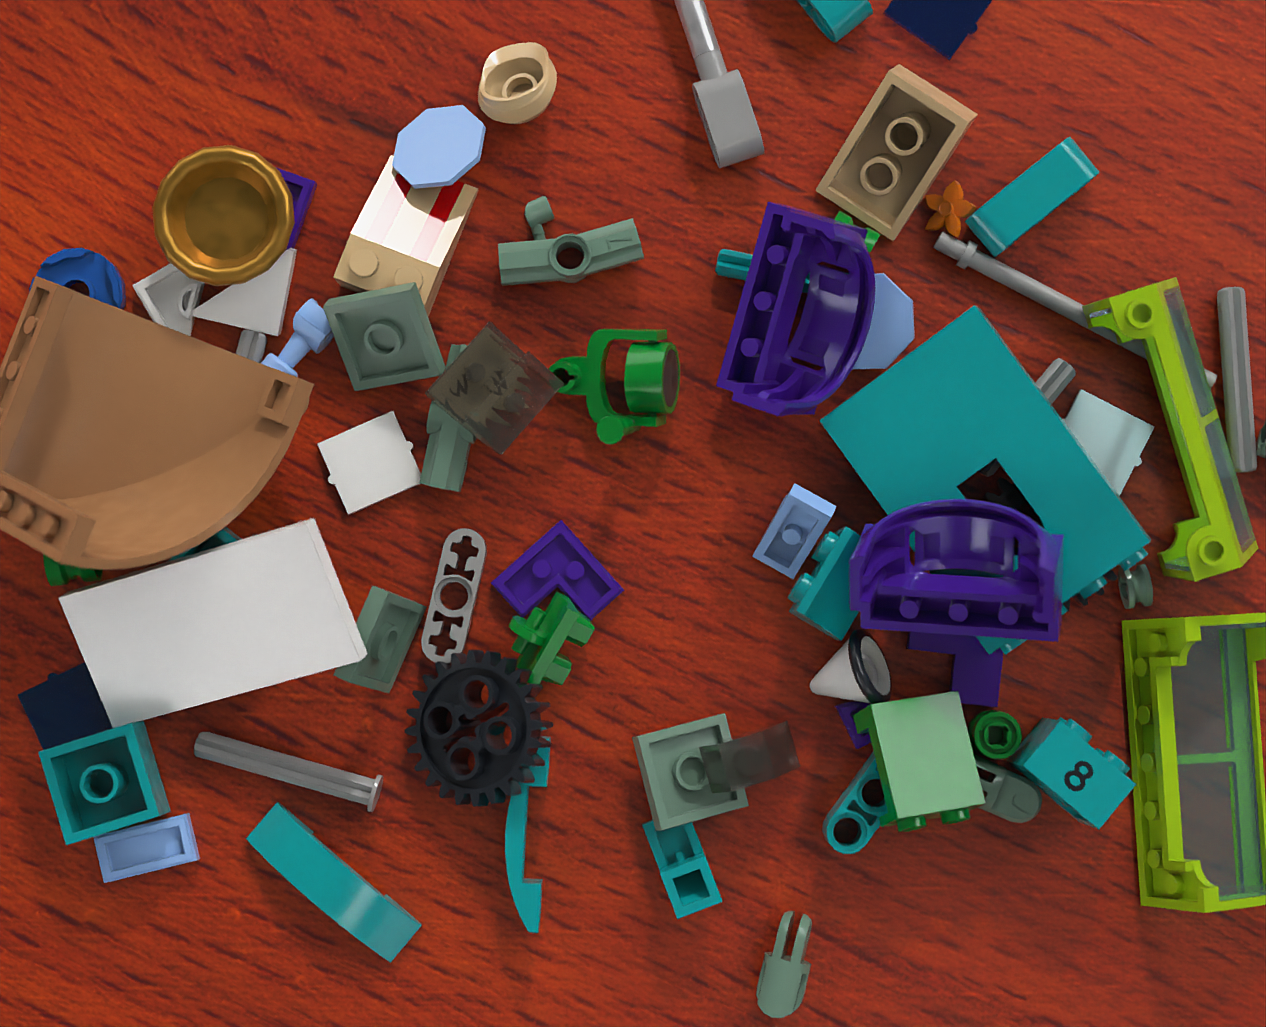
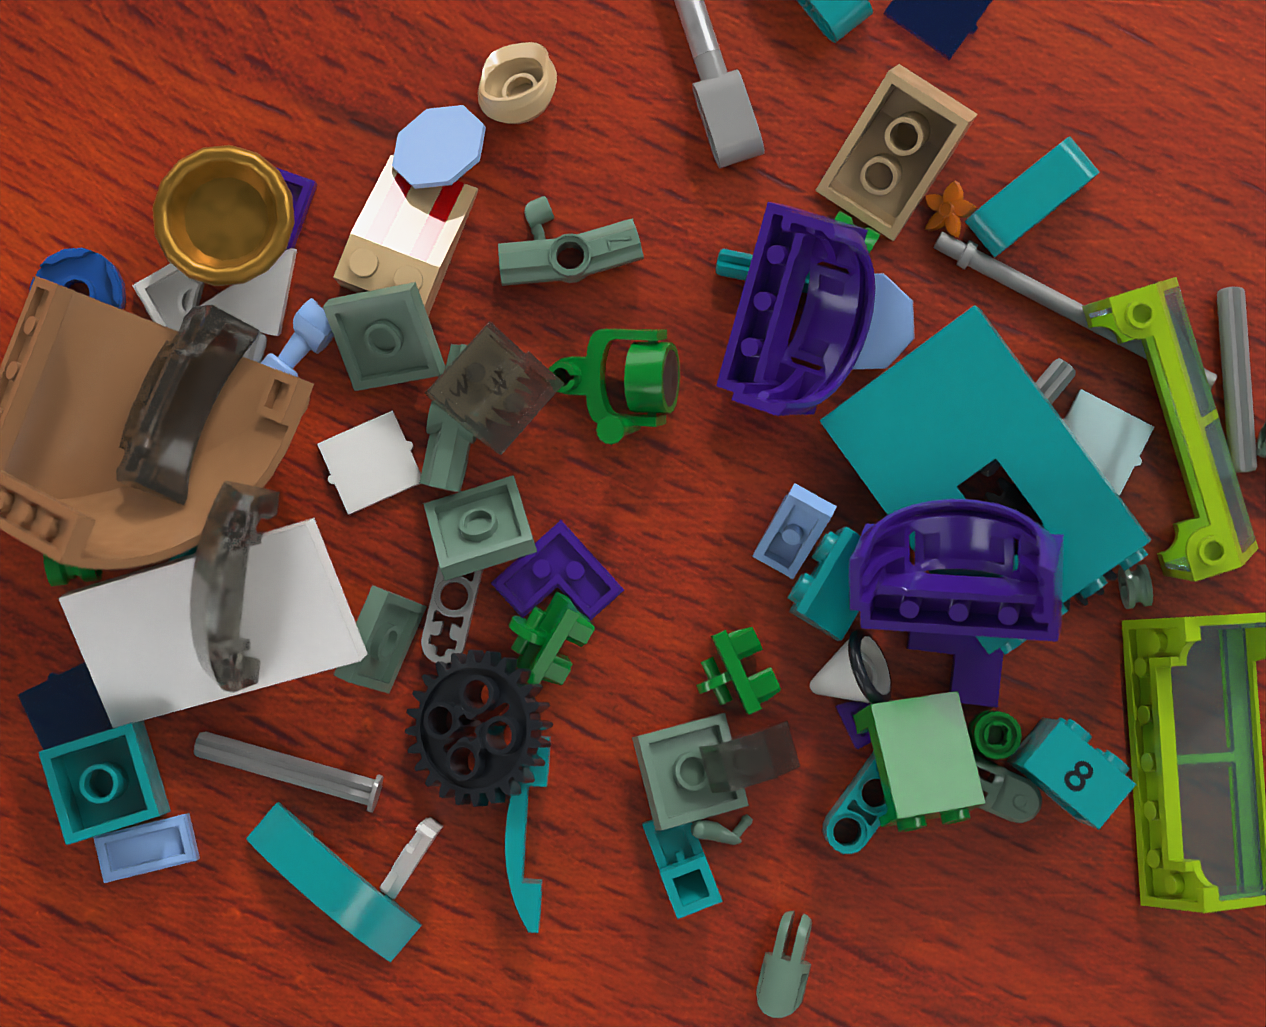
none -> clear smoke windscreen [116,305,260,506]
none -> clear smoke windscreen [190,481,280,693]
none -> white tile [379,817,444,900]
none -> sand green tile [424,475,537,581]
none -> sand green piece [691,814,753,845]
none -> green hips [696,627,781,715]

